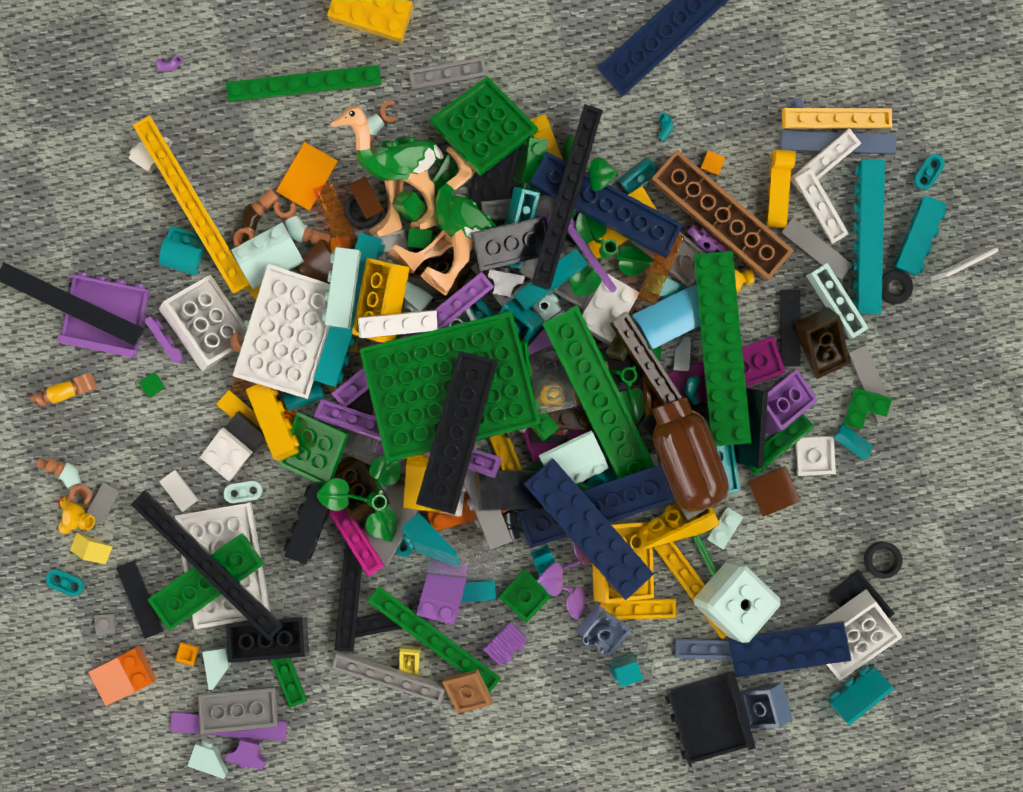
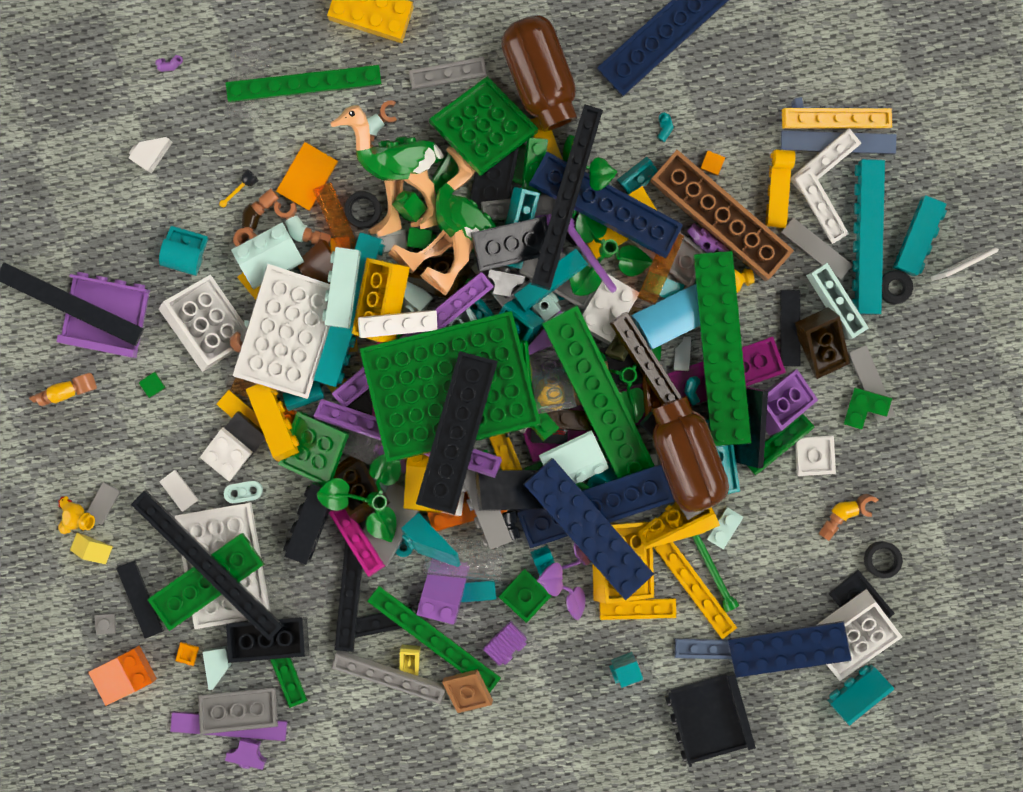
nougat piece [35,457,92,506] -> none
teal plate [46,569,85,596] -> none
yellow plate [133,115,250,294] -> none
medium lavender hinge [145,316,184,363] -> none
light aqua slope [188,739,228,779] -> none
reddish brown tile [348,176,384,220] -> none
sand blue slope [577,605,631,656] -> none
light aqua plate [694,562,780,643] -> none
sand blue slope [740,683,793,729] -> none
reddish brown slope [748,465,801,517] -> none
teal slope [833,423,873,460] -> none
teal plate [913,154,945,190] -> none
none -> hinge [219,169,259,208]
none -> reddish brown piece [501,16,578,132]
none -> nougat piece [819,494,879,541]

